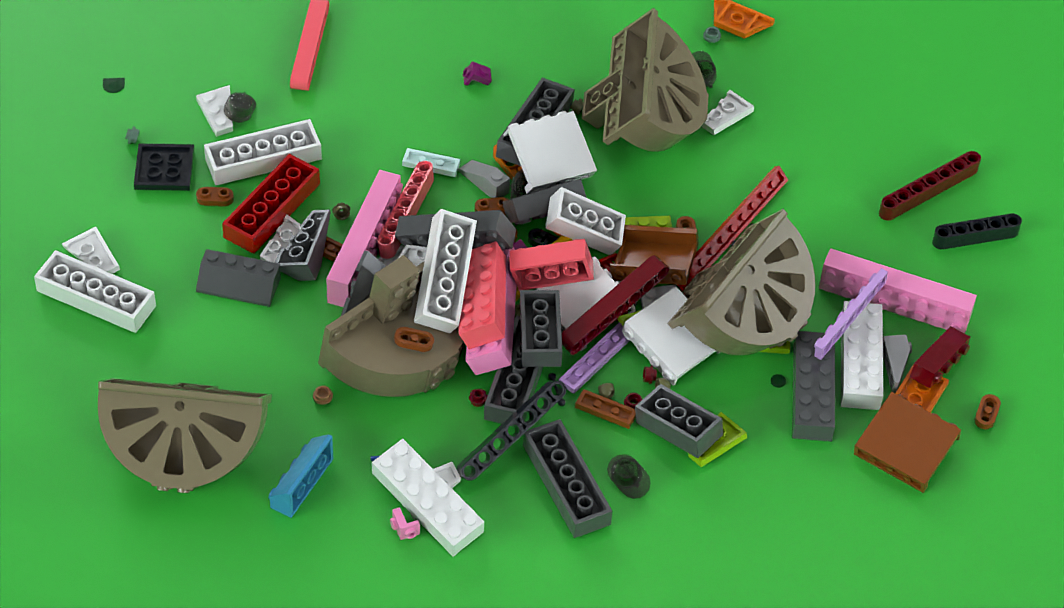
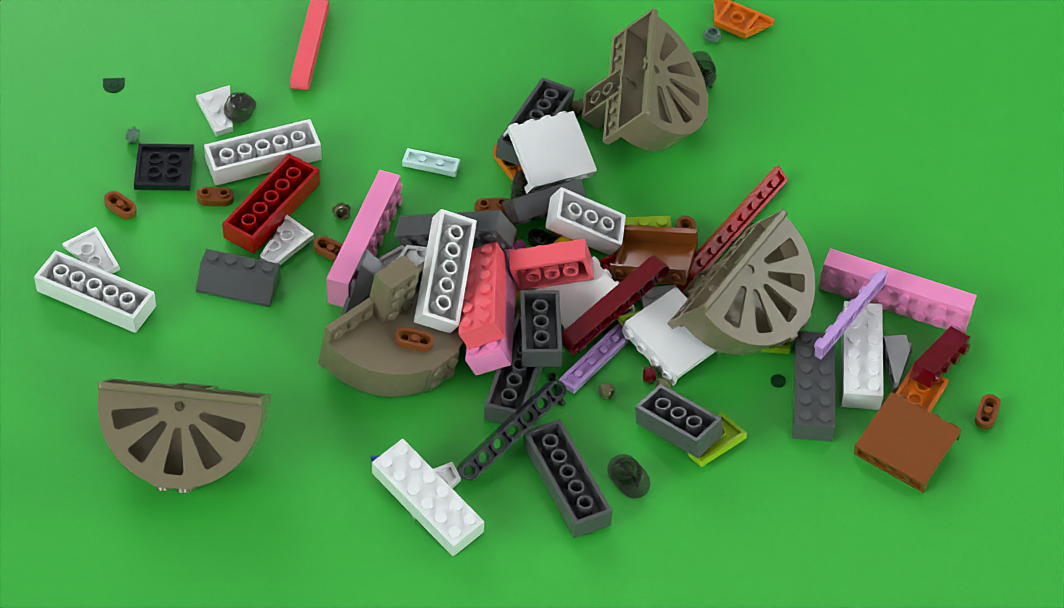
dark azure slope [269,434,333,518] -> none
dark grey wedge [275,209,331,281] -> none
medium nougat plate [313,386,333,405] -> none
coral beam [377,161,434,259] -> none
bright pink bracket [390,507,420,540] -> none
light grey slope [458,160,510,198] -> none
magenta bracket [462,61,492,85] -> none
dark red plate [469,389,488,407] -> none
dark orange plate [575,389,636,429] -> none
dark red plate [624,393,643,409] -> none
white wing [702,90,754,135] -> none
dark red beam [879,151,981,220] -> none
black beam [932,213,1022,249] -> none
none -> dark orange plate [104,191,137,219]

